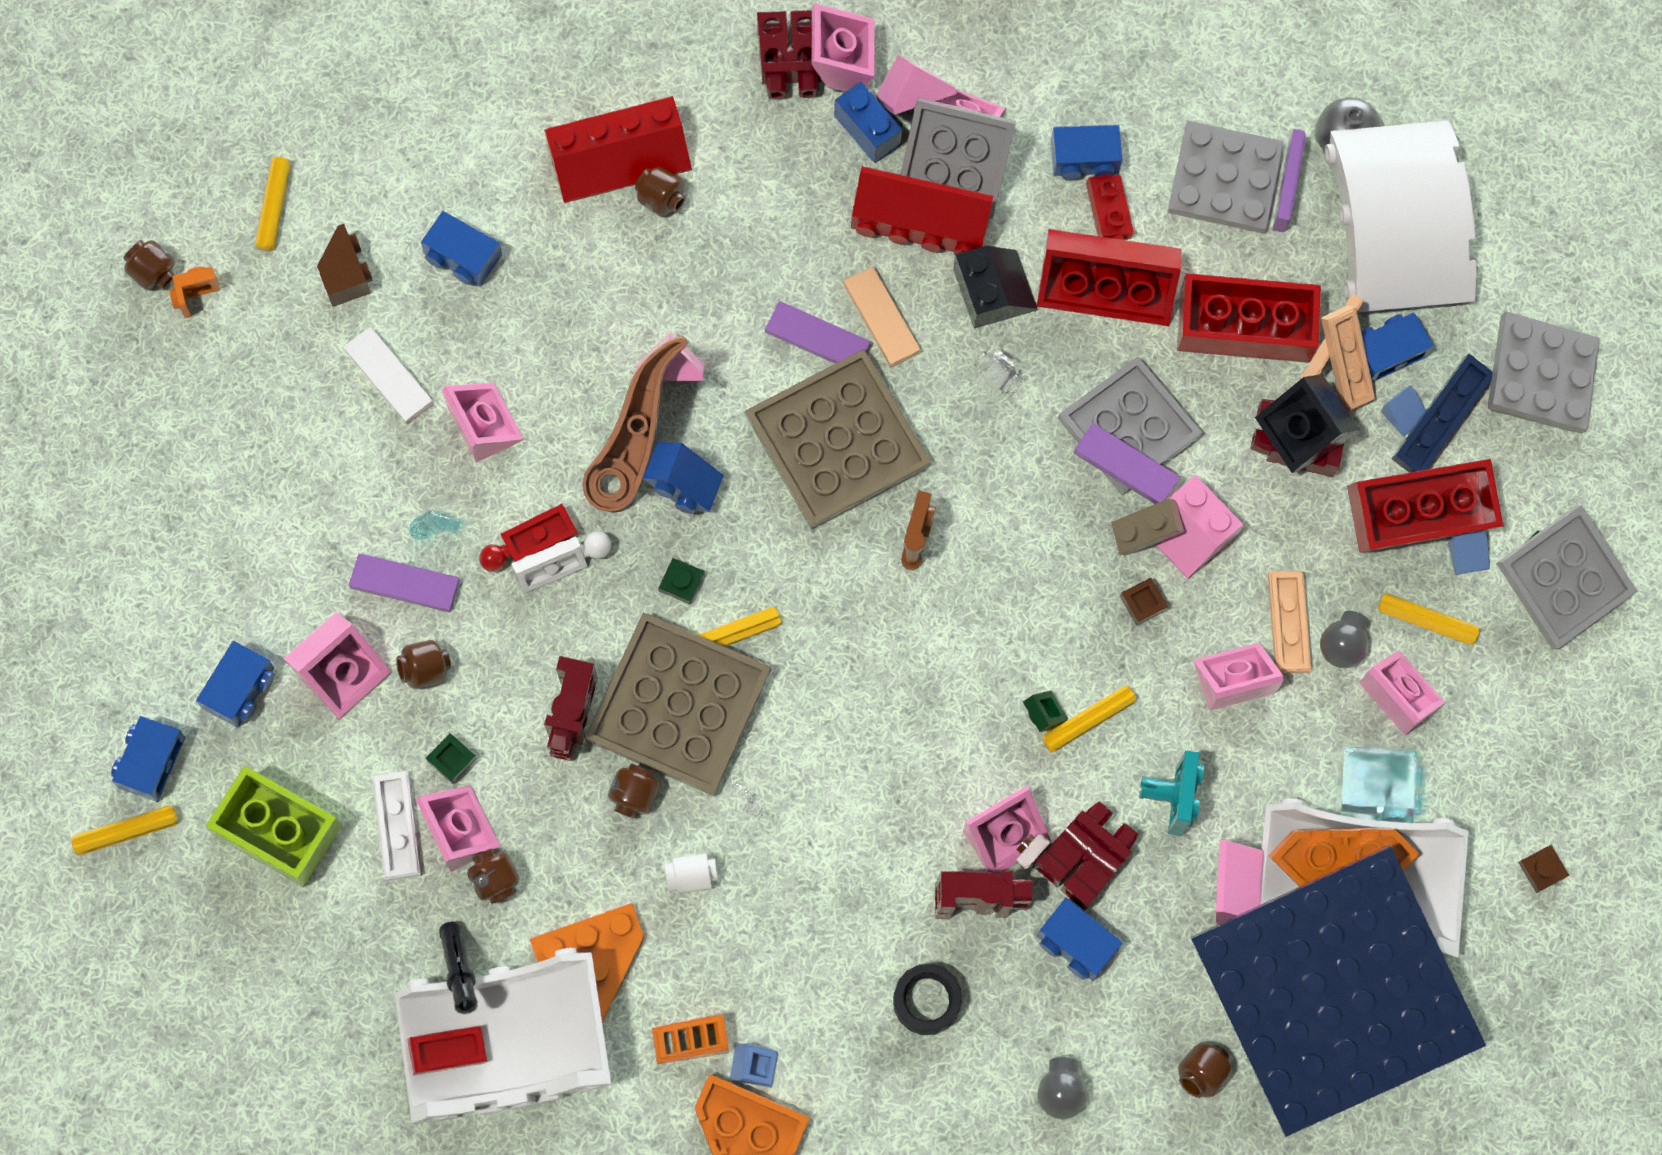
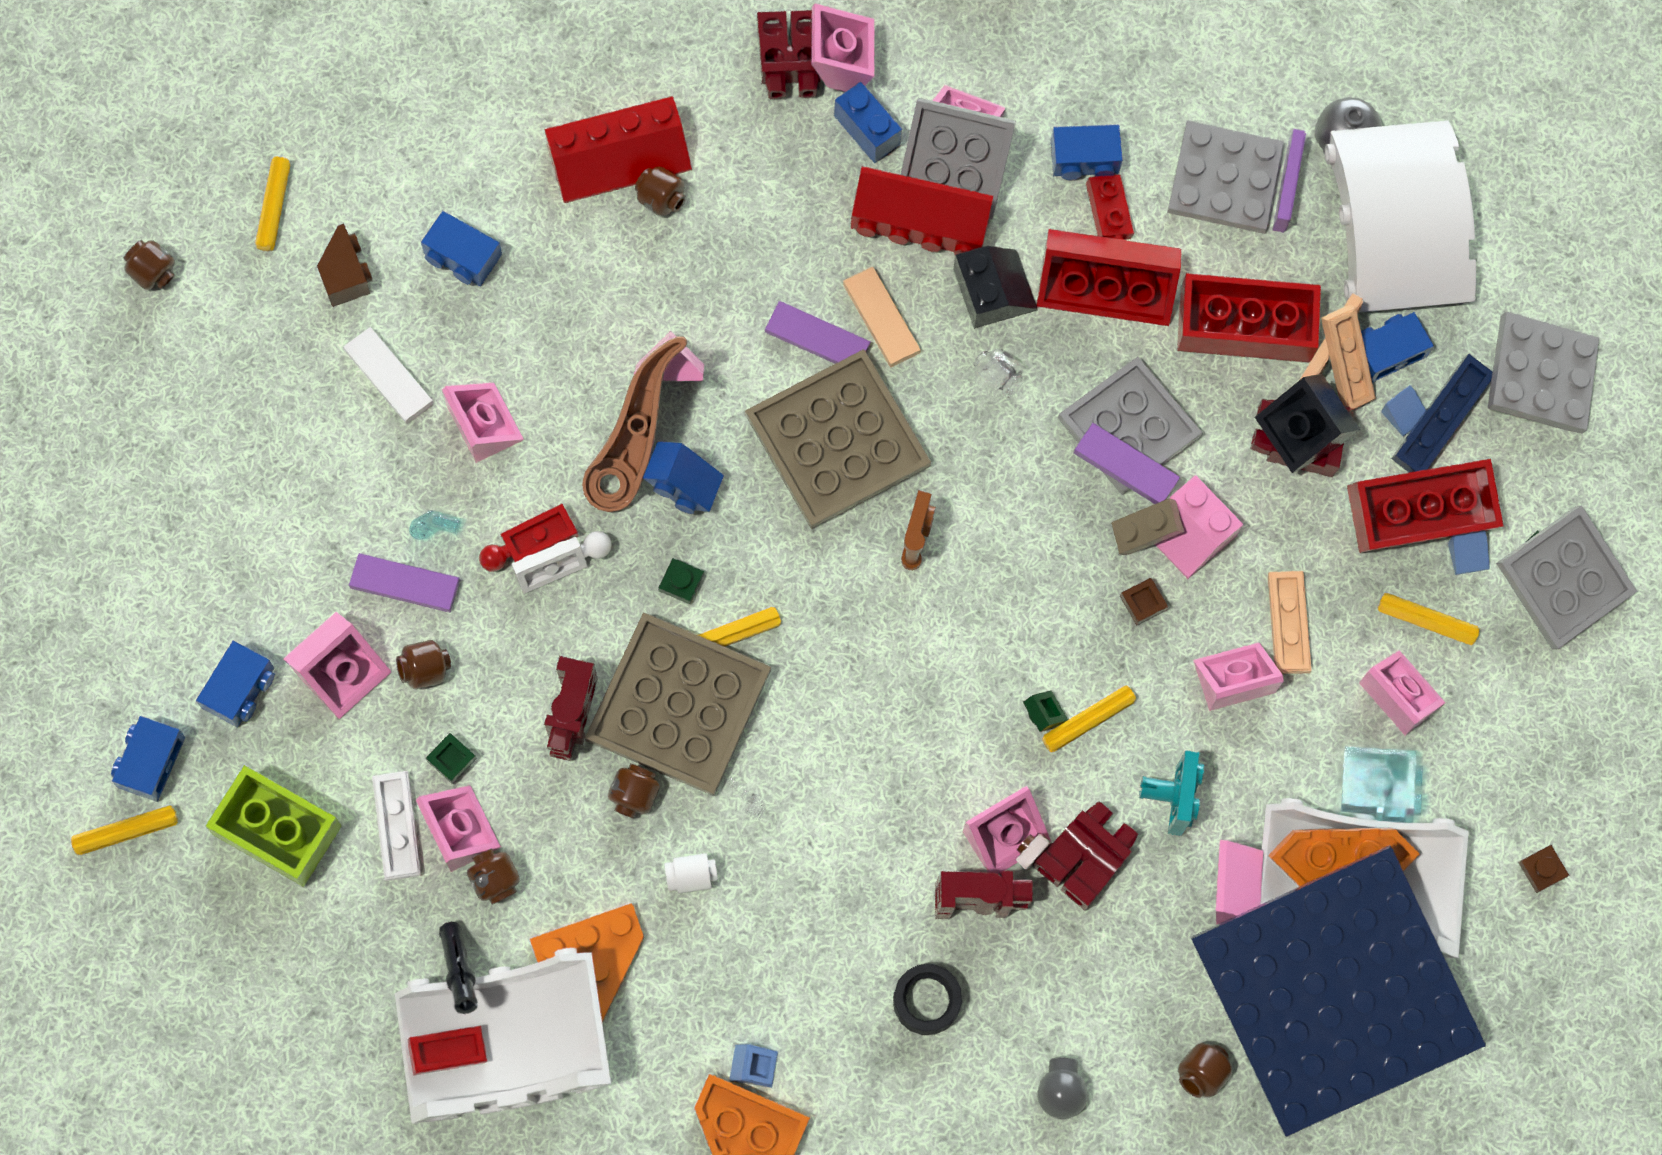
orange bracket [169,266,220,318] -> none
orange slope [652,1014,729,1064] -> none
bright pink slope [876,55,957,115] -> none
blue brick [1037,898,1123,981] -> none
dark grey piece [1320,611,1369,668] -> none

